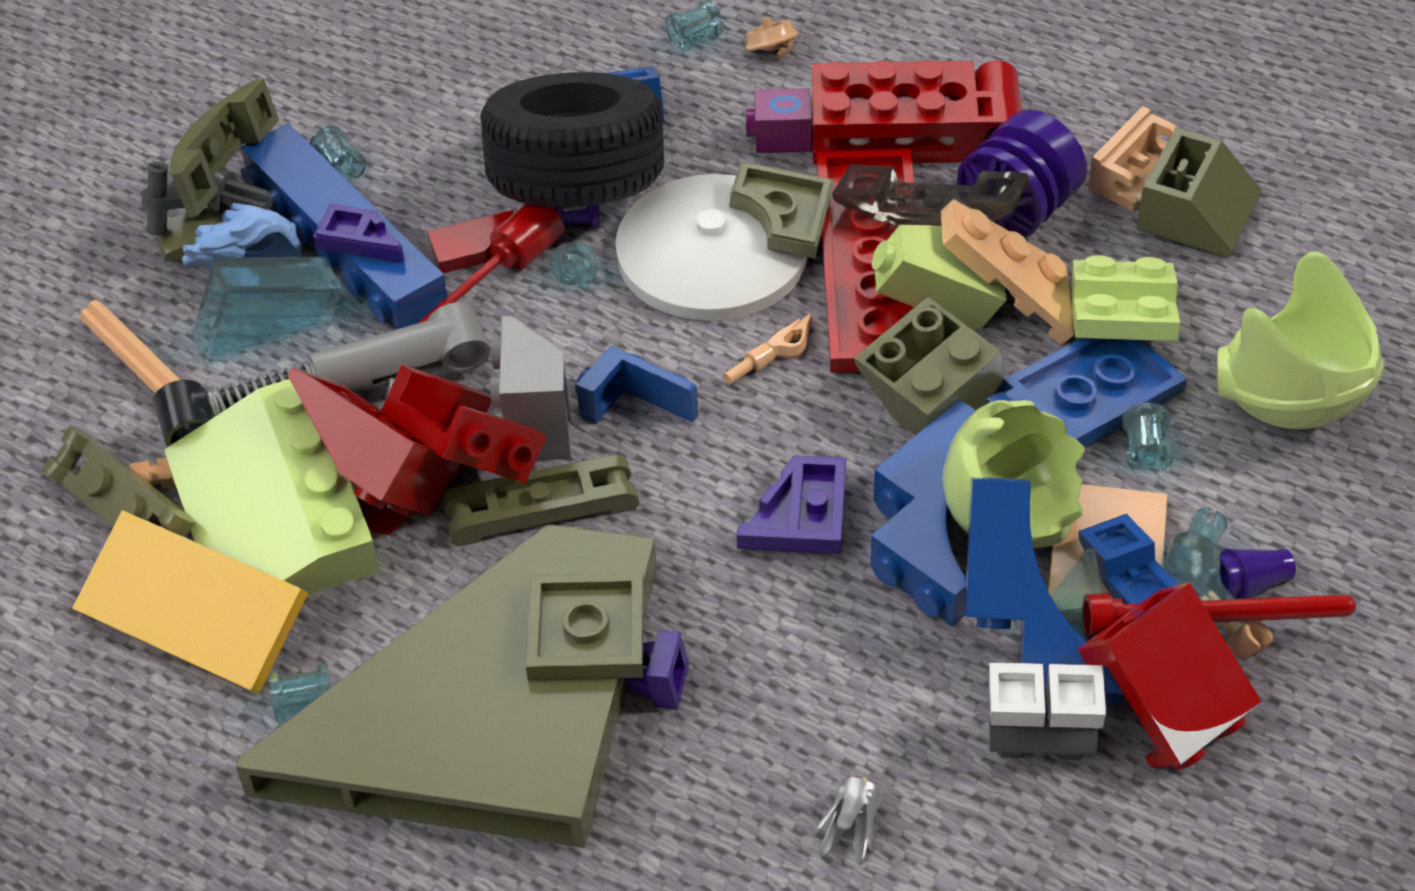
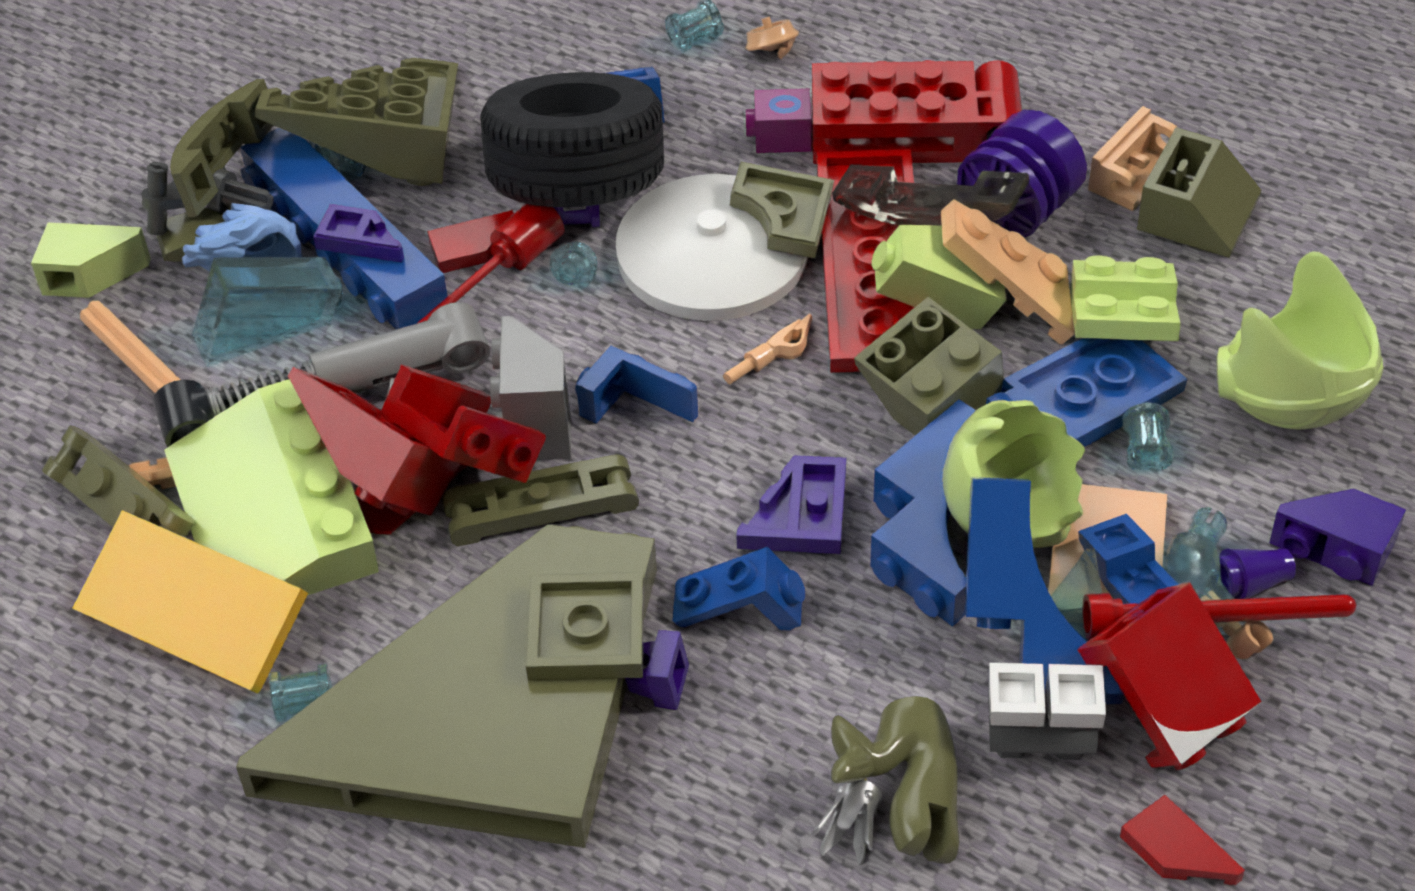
none -> yellowish green slope [31,222,151,298]
none -> olive slope [255,58,458,186]
none -> blue bracket [672,547,805,630]
none -> olive piece [831,696,960,864]
none -> red tile [1120,795,1245,885]
none -> dark purple slope [1269,488,1406,586]

